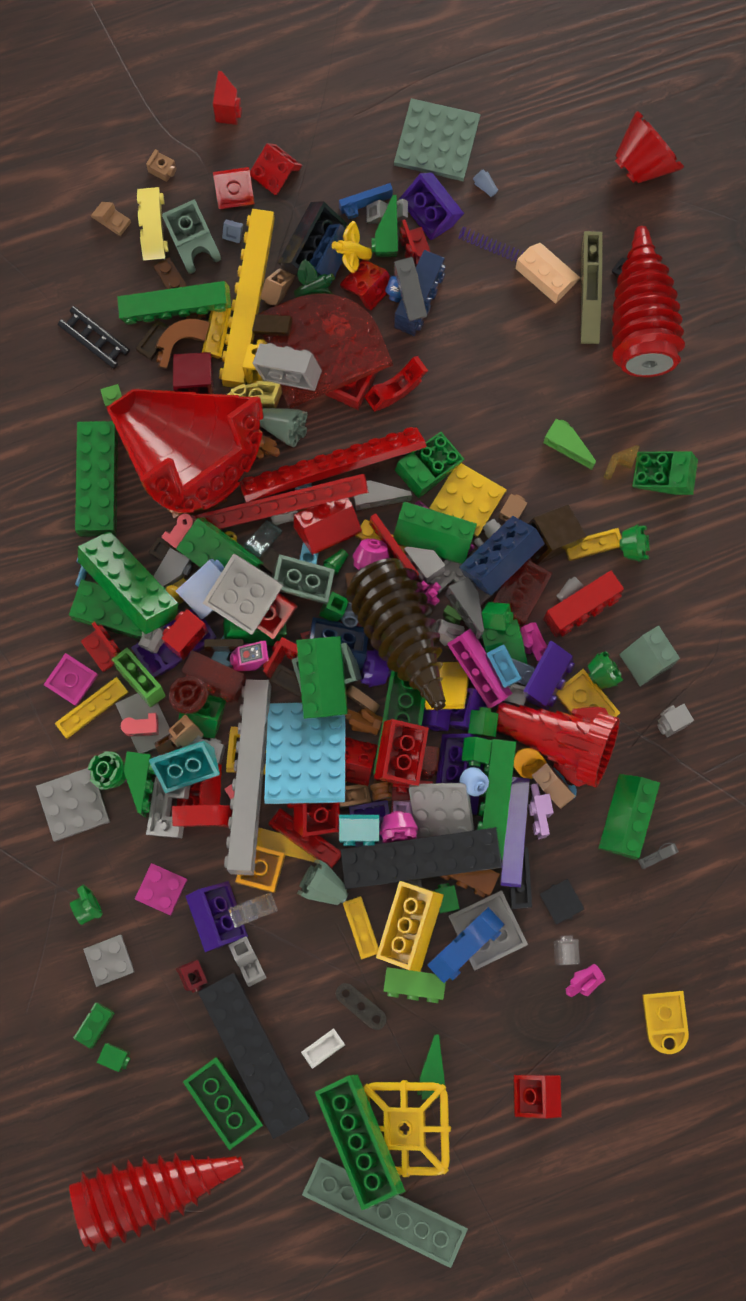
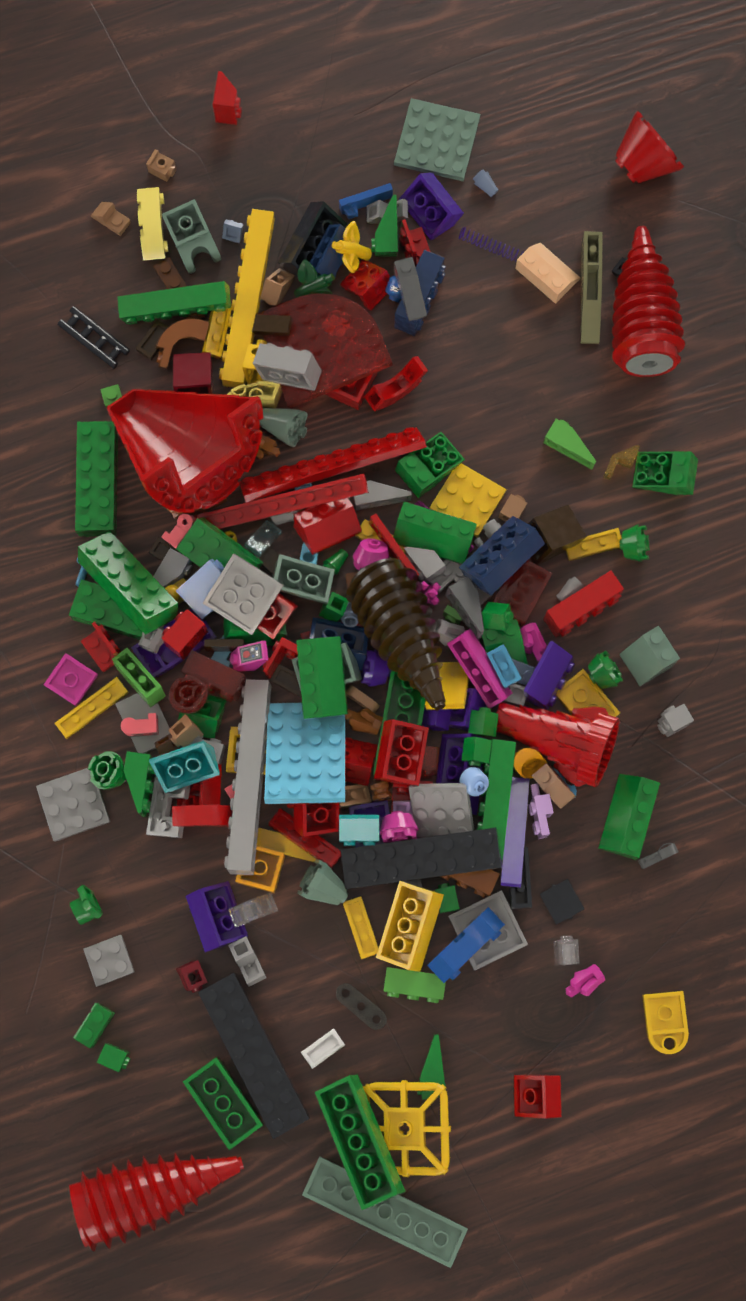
dark pink plate [135,863,188,916] -> none
bracket [213,167,255,209] -> none
red bracket [250,143,303,195] -> none

